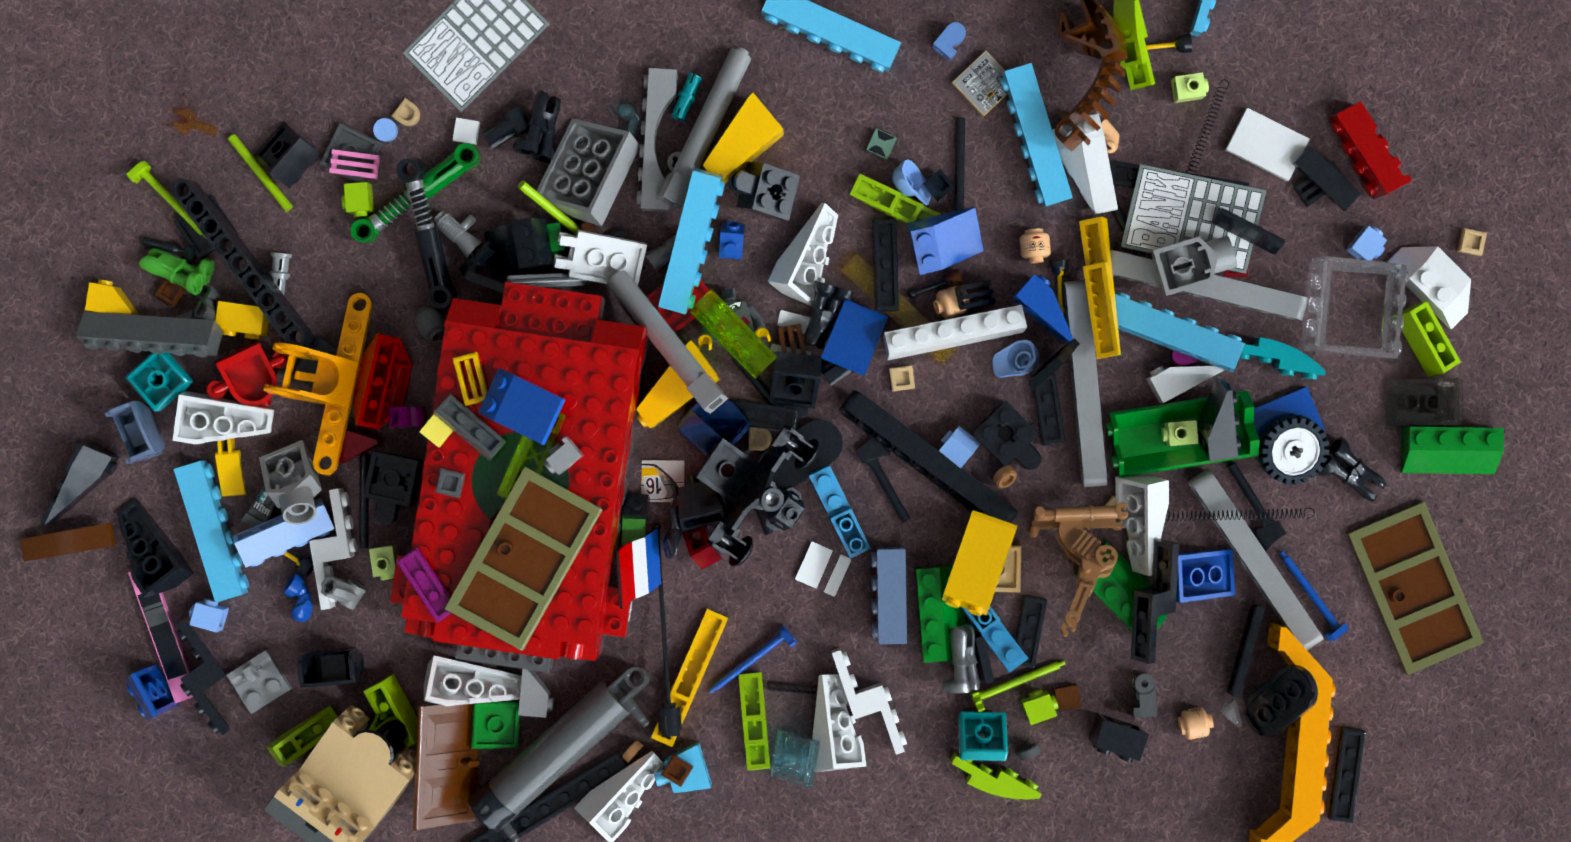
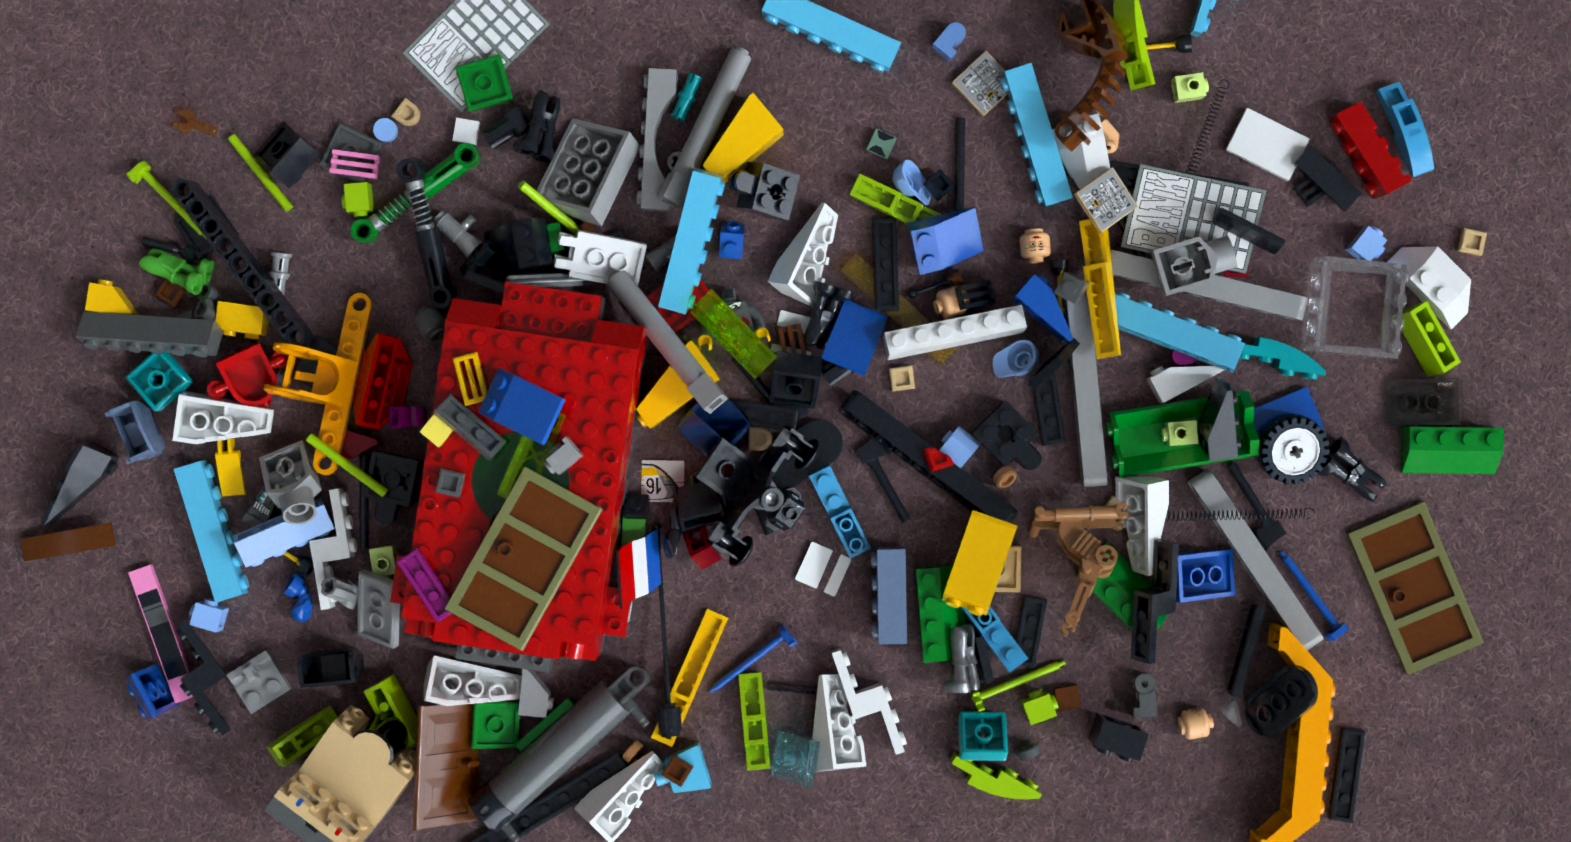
black wedge [117,498,194,598] -> none
clear light blue arm [618,104,640,138] -> none
none -> lime bar [306,433,388,497]
none -> light grey tile [358,569,400,649]
none -> green tile [455,54,514,113]
none -> green tile [516,697,577,751]
none -> red tile [923,448,954,472]
none -> dark grey brick [1054,271,1090,304]
none -> tile [1074,167,1138,233]
none -> dark azure slope [1376,81,1434,178]

